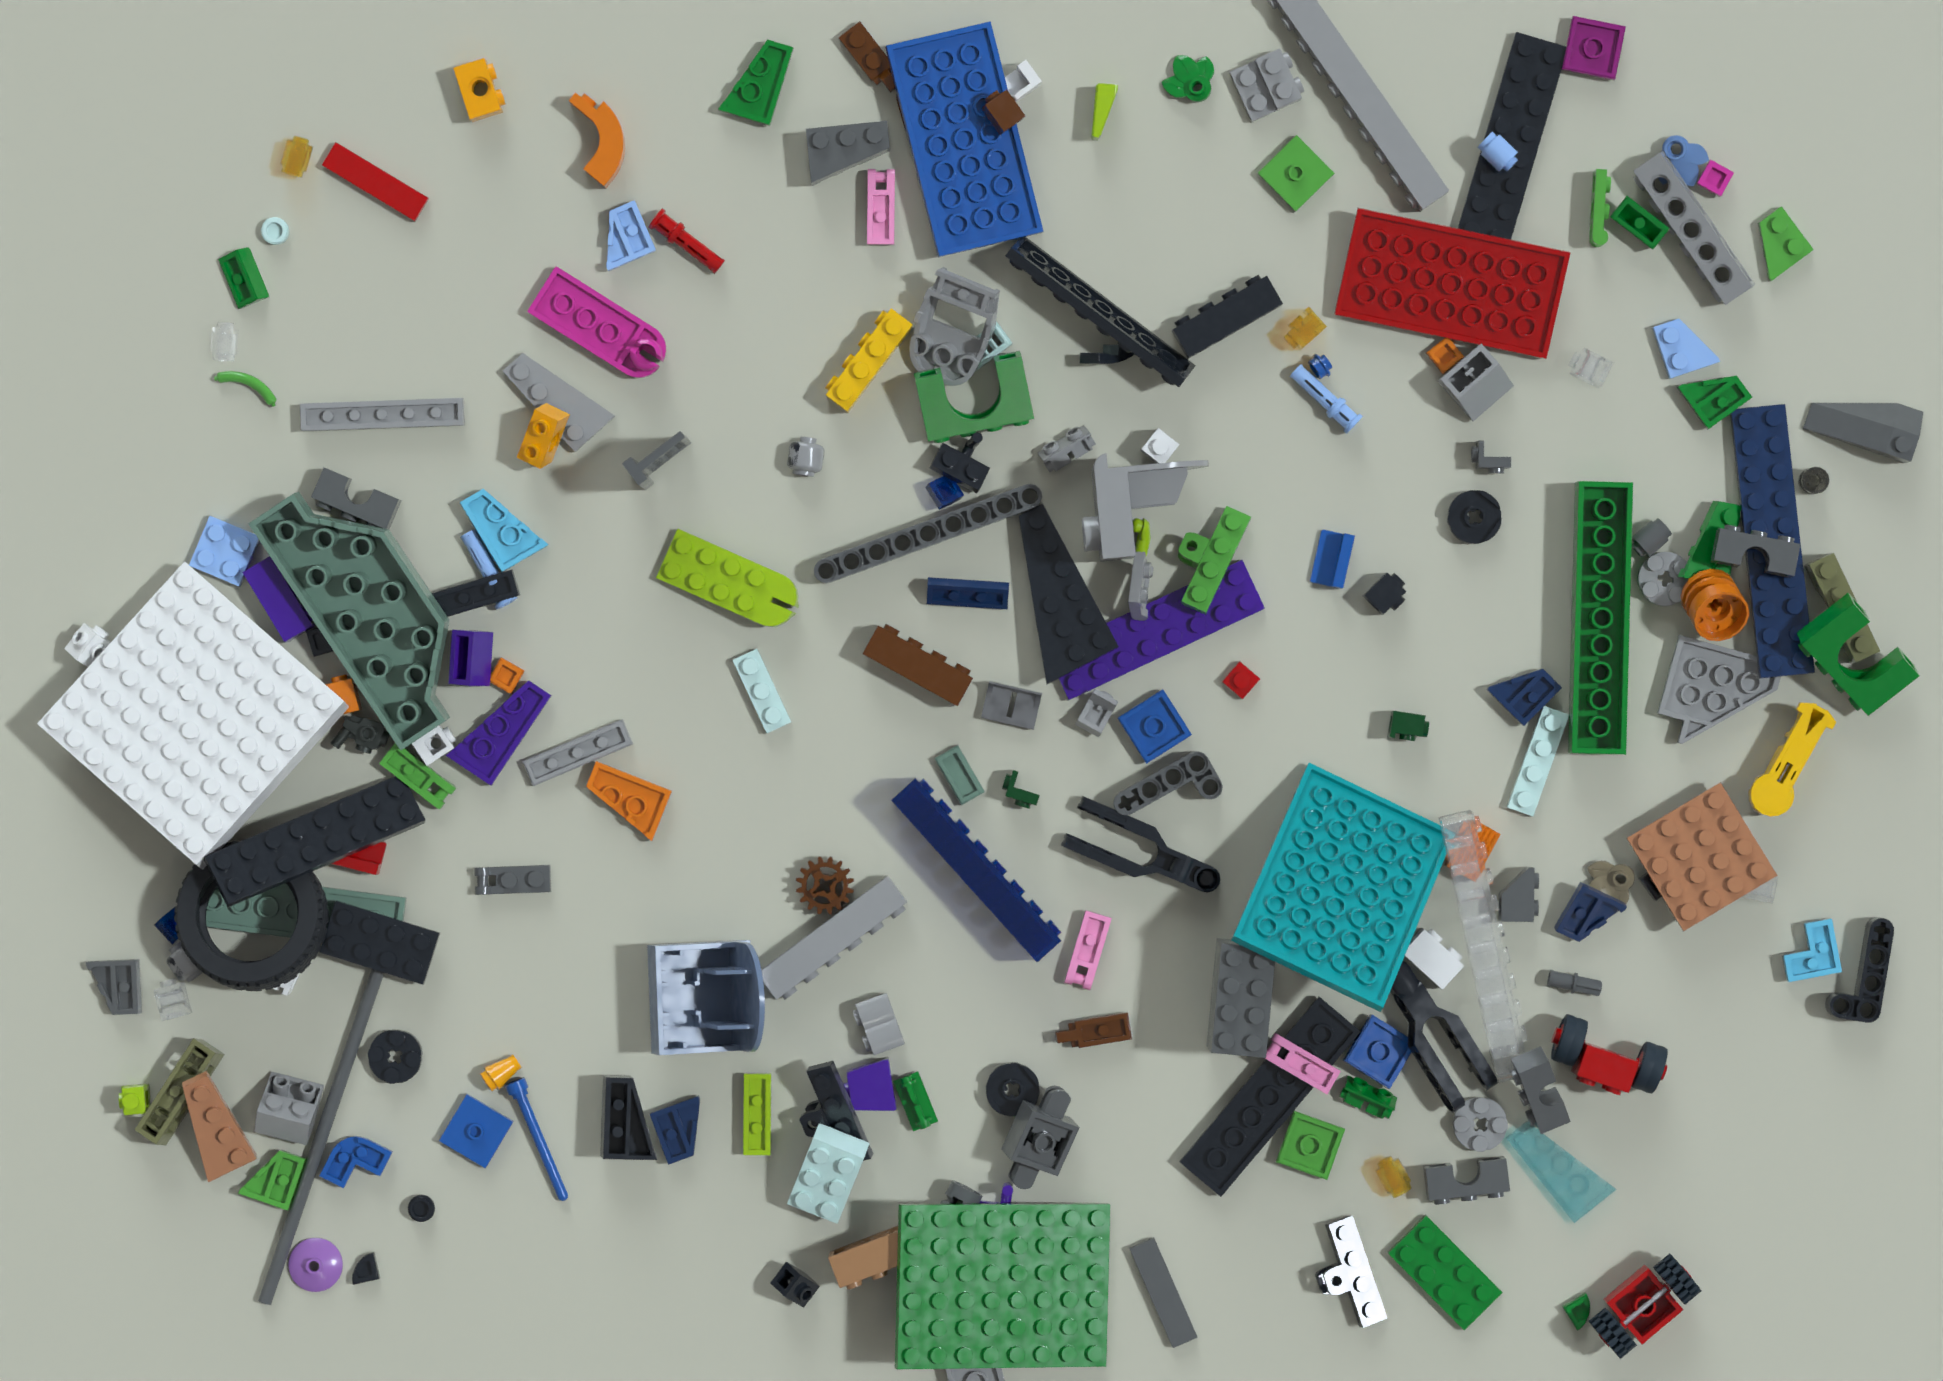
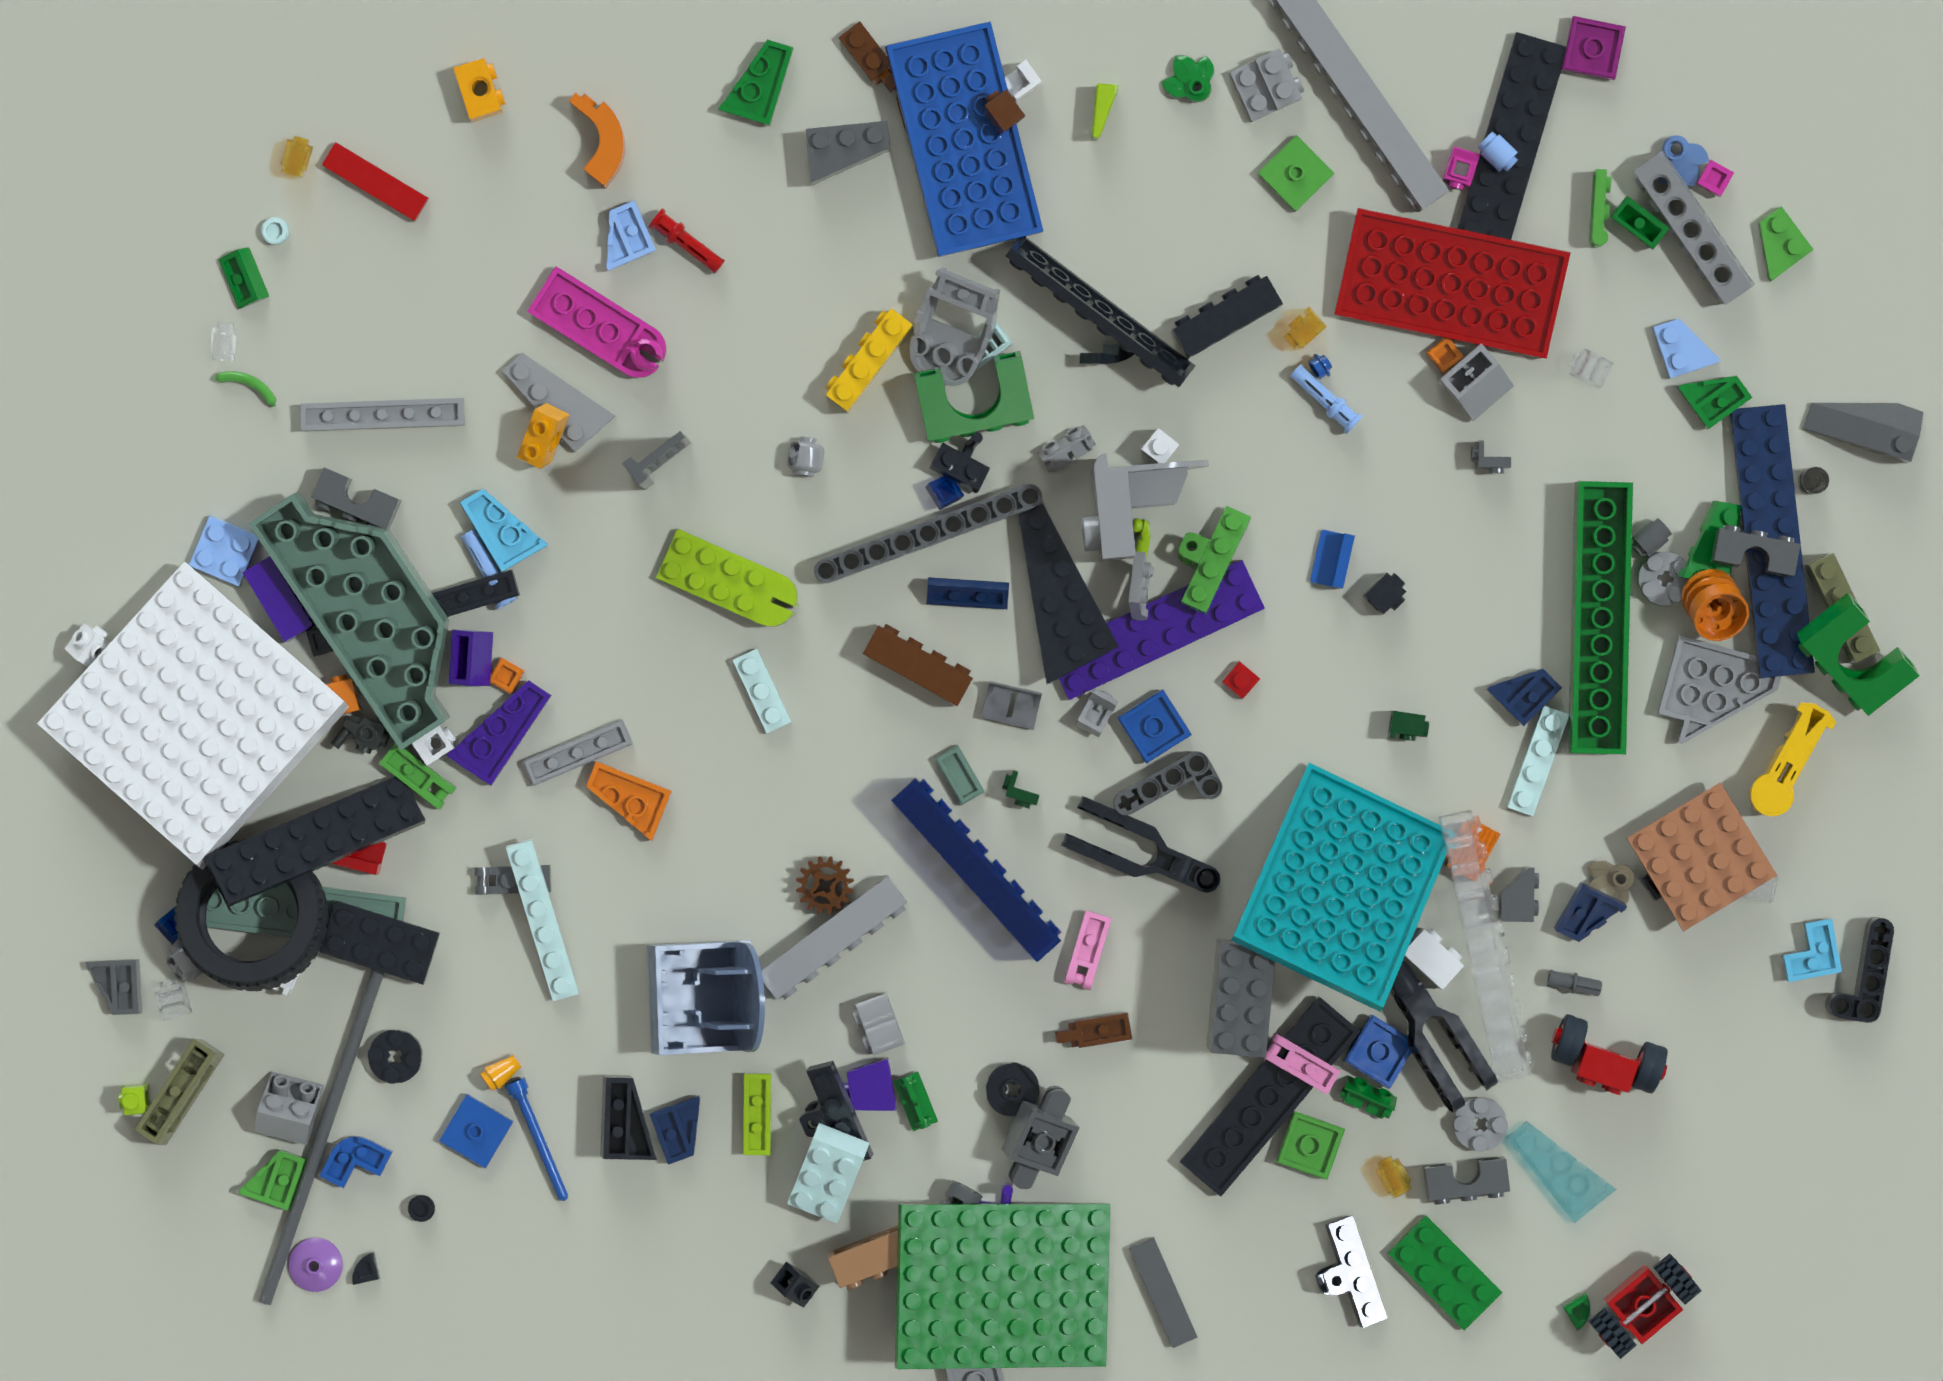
nougat wing [182,1071,257,1182] -> none
bright pink plate [867,169,895,245] -> none
black plate [1447,490,1502,544] -> none
dark grey arch [1510,1046,1571,1134] -> none
none -> light aqua plate [506,839,579,1001]
none -> dark pink window [1442,146,1480,191]

